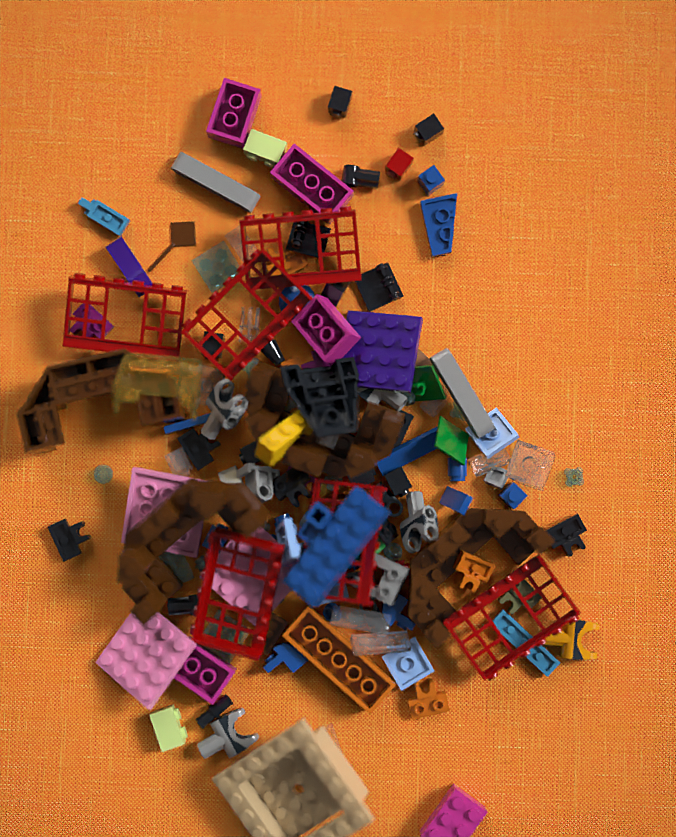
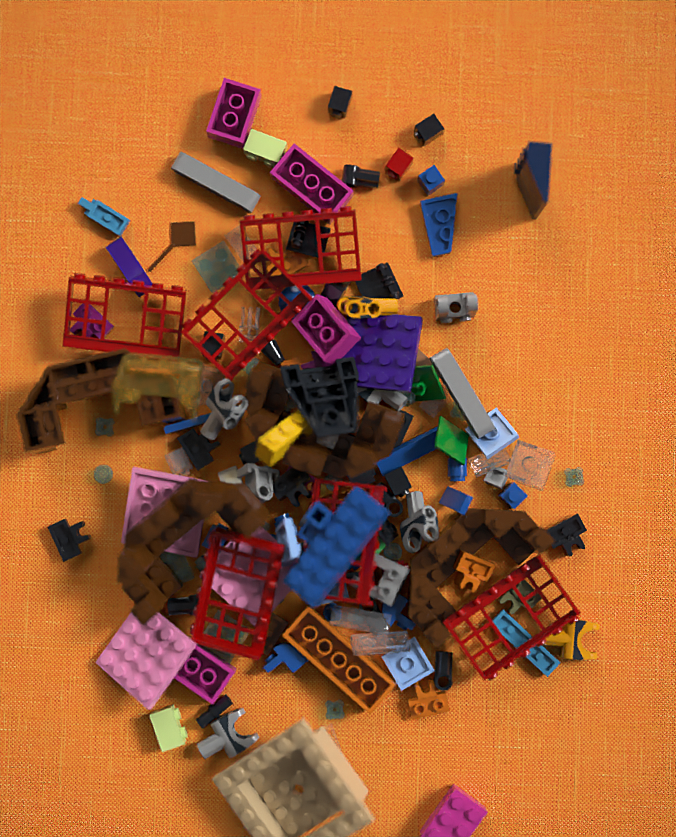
none -> clear light blue plate [95,417,115,437]
none -> clear light blue plate [325,700,345,720]
none -> light orange connector [337,296,398,318]
none -> black piece [433,651,453,691]
none -> light grey brick [434,292,478,323]
none -> dark blue slope [513,141,552,219]

